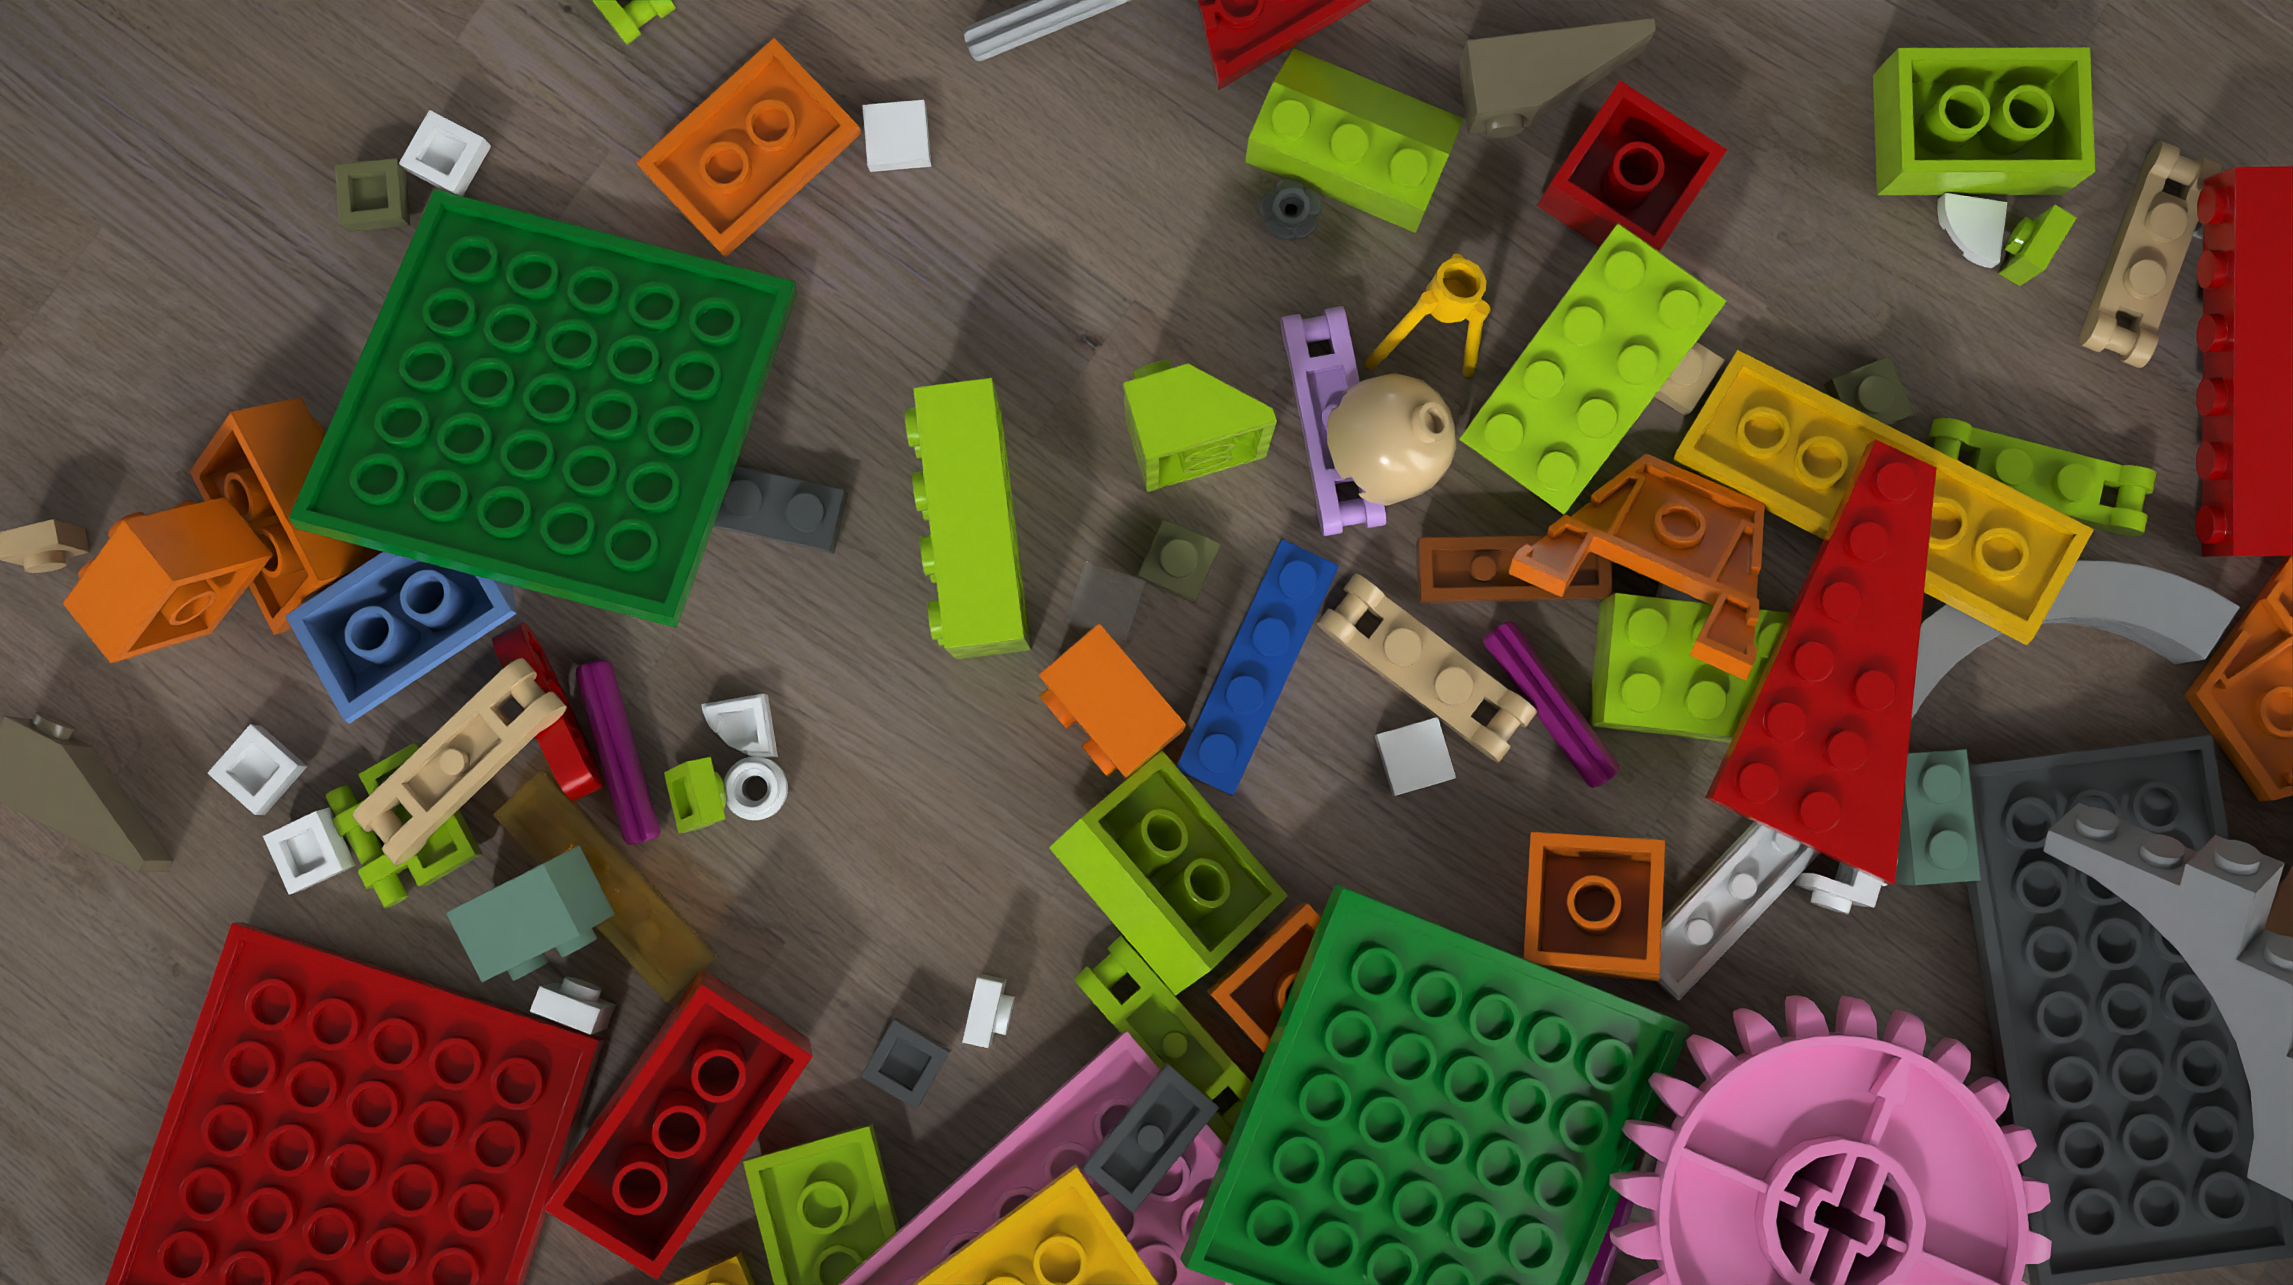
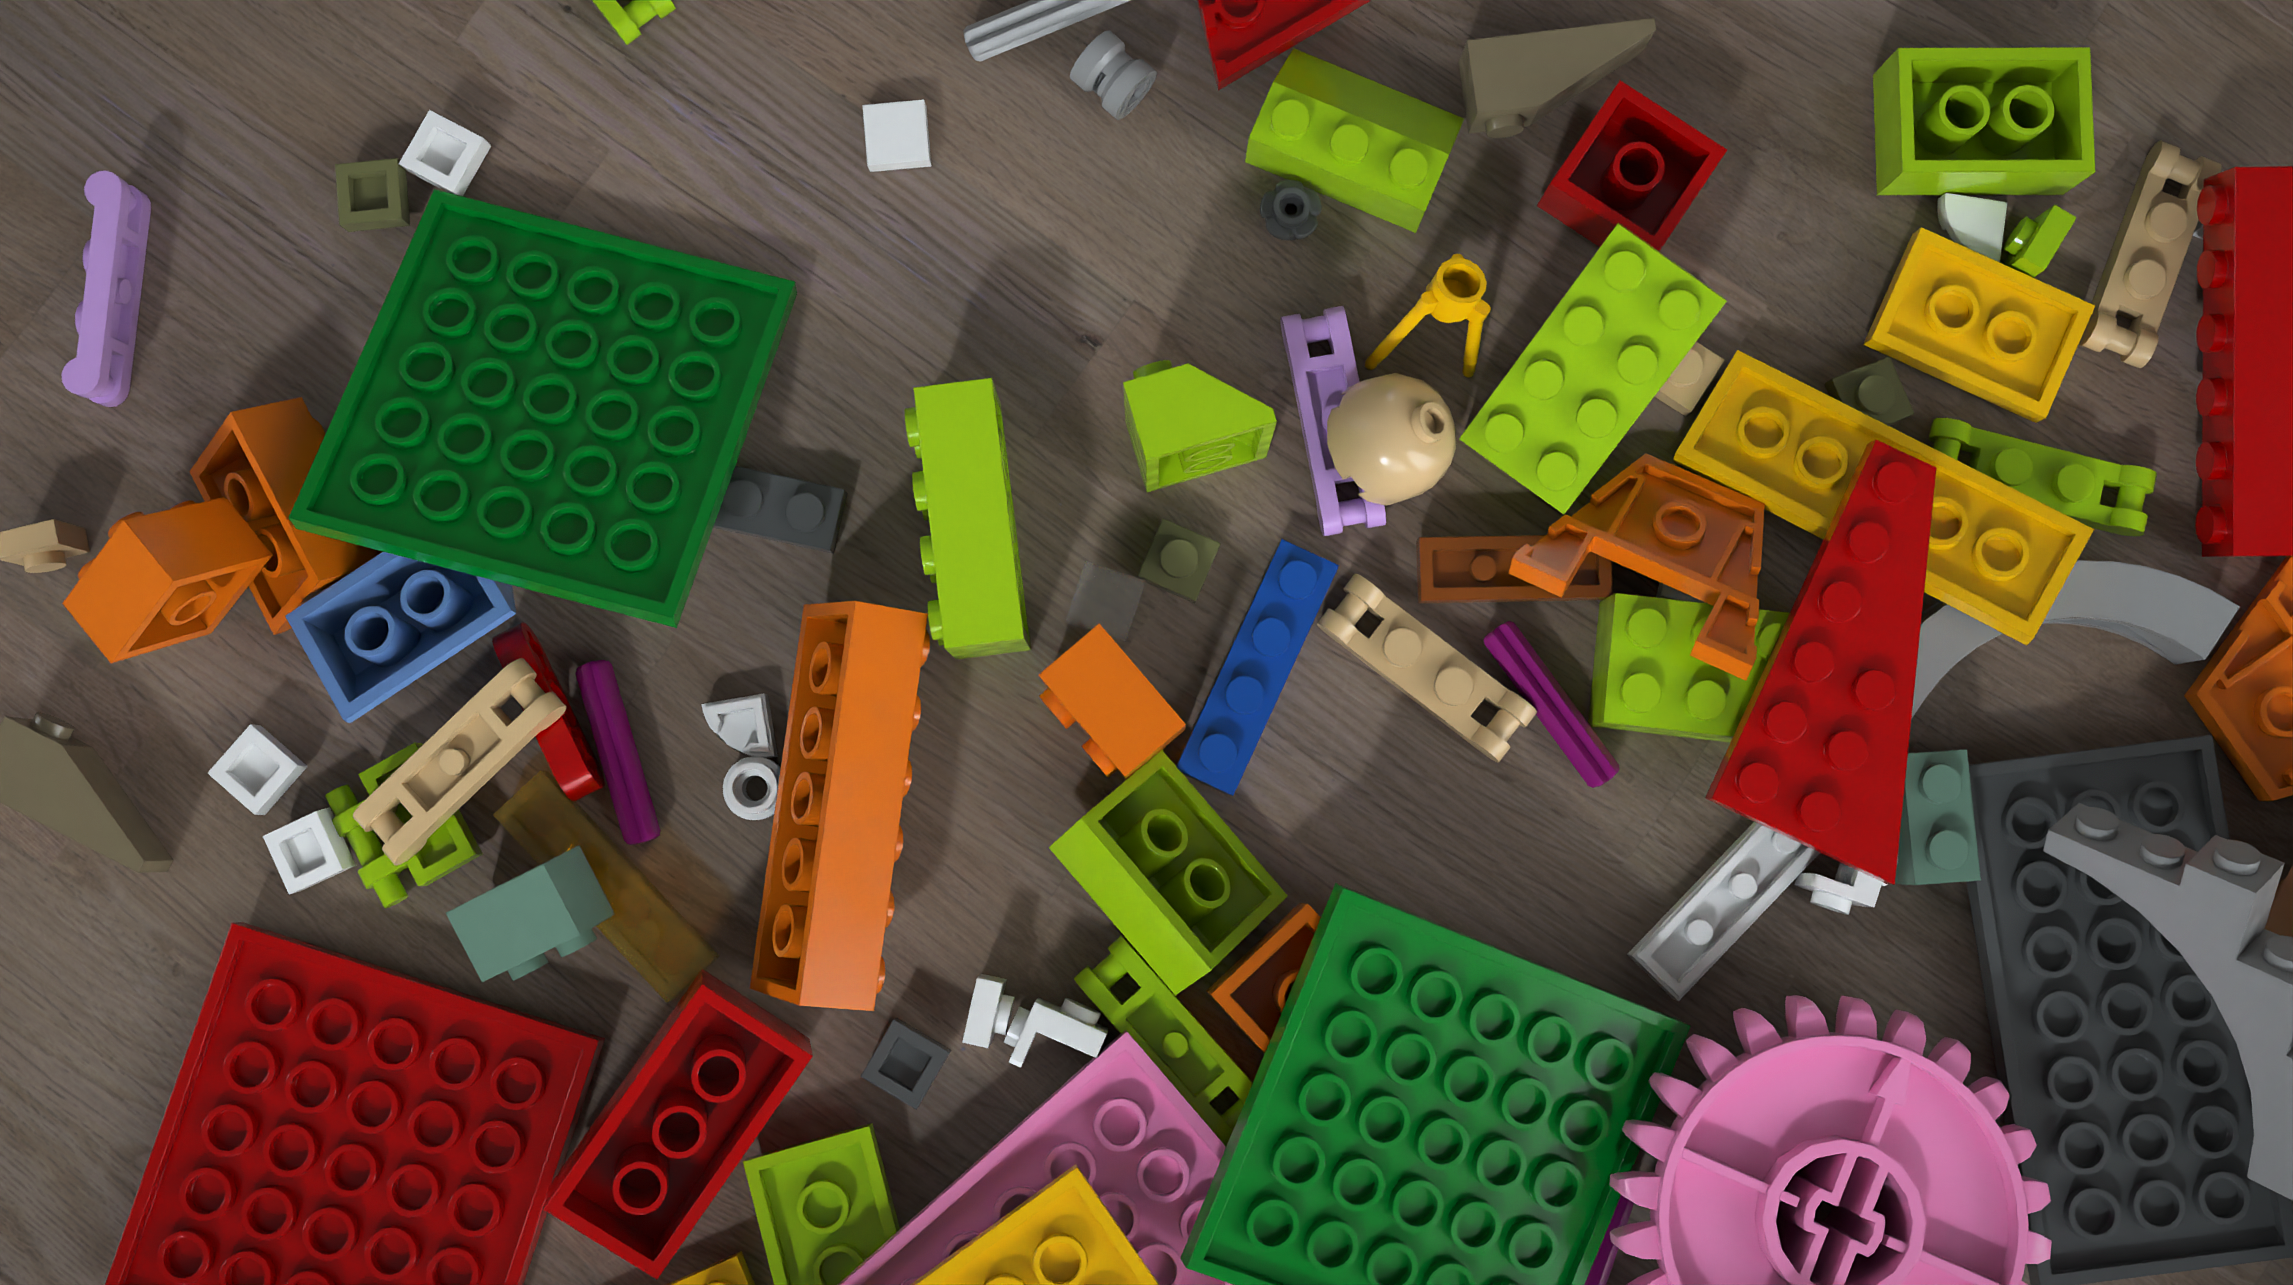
white plate [530,976,616,1034] -> none
orange plate [636,38,862,258] -> none
lime plate [664,757,727,834] -> none
dark grey plate [1081,1063,1219,1213] -> none
white tile [1375,717,1456,796] -> none
orange brick [1523,832,1665,981] -> none
none -> lavender plate [61,171,151,407]
none -> orange brick [750,601,930,1011]
none -> white bracket [1004,998,1108,1068]
none -> light grey wheel [1070,30,1157,120]
none -> yellow plate [1863,227,2095,423]

